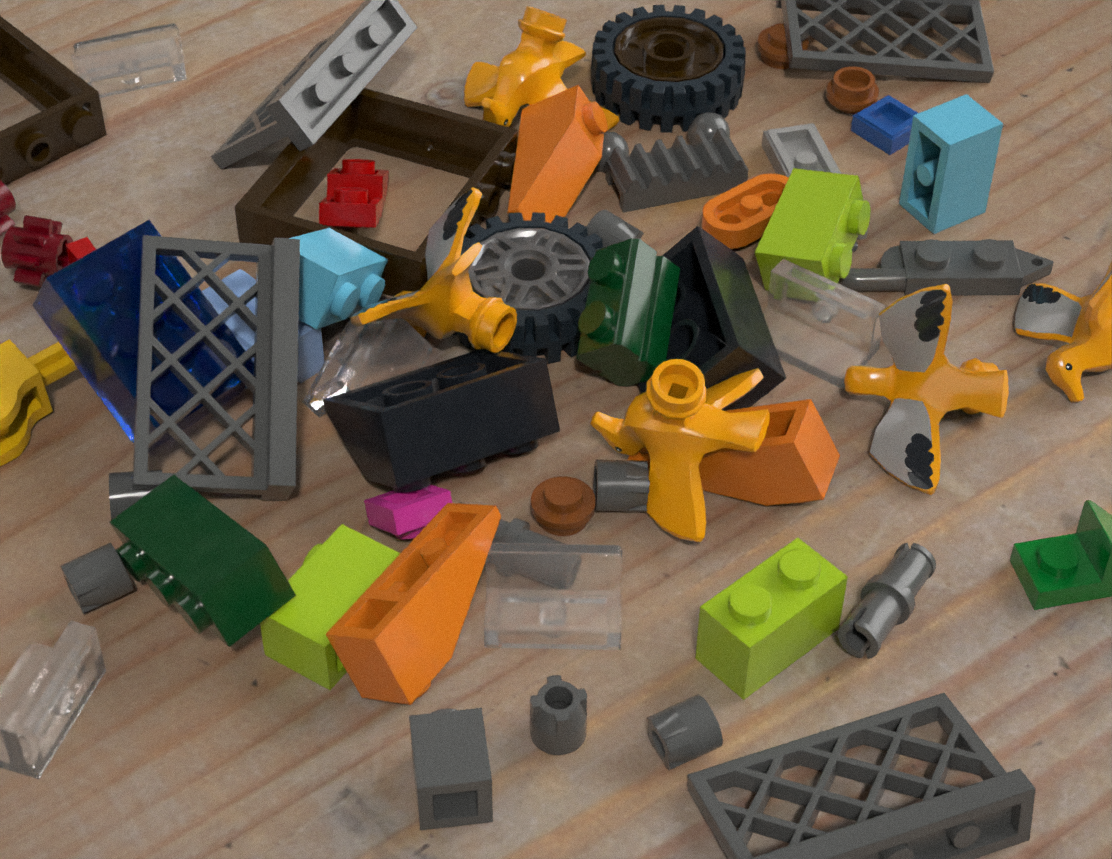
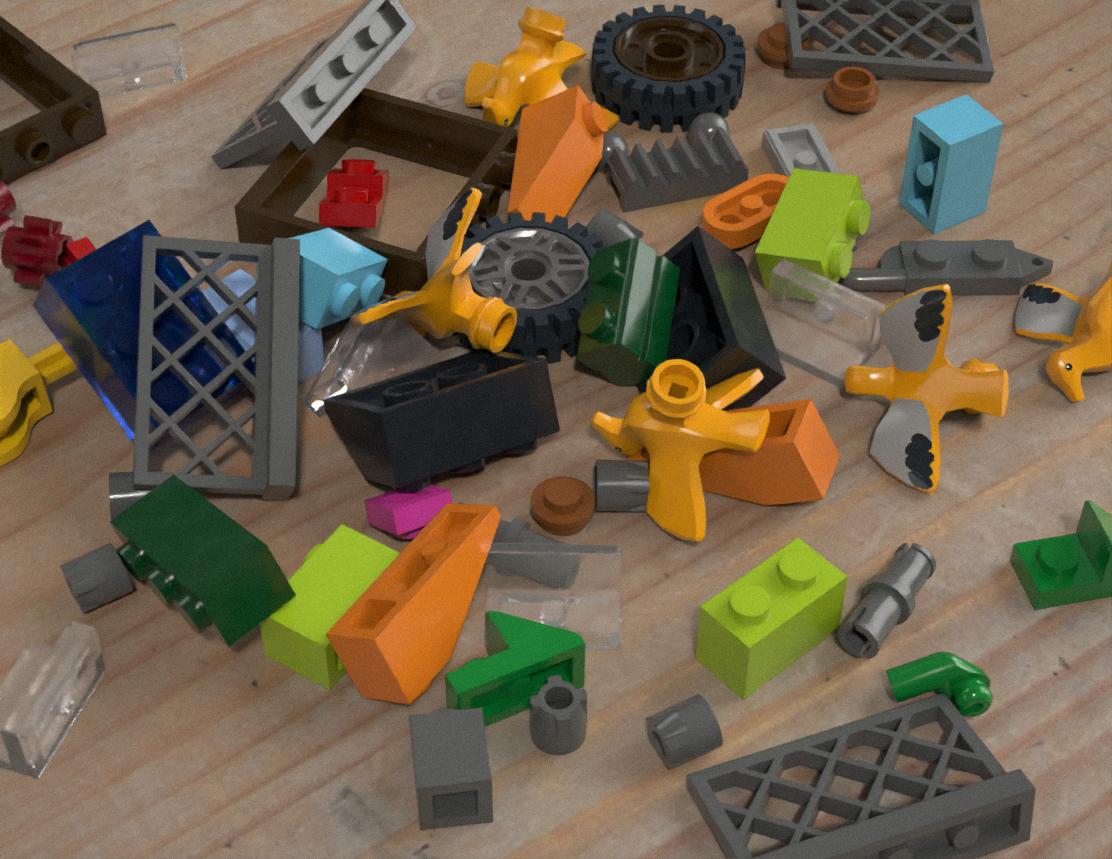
blue tile [851,95,918,155] -> none
none -> green slope [445,611,586,727]
none -> green arm [886,651,993,717]

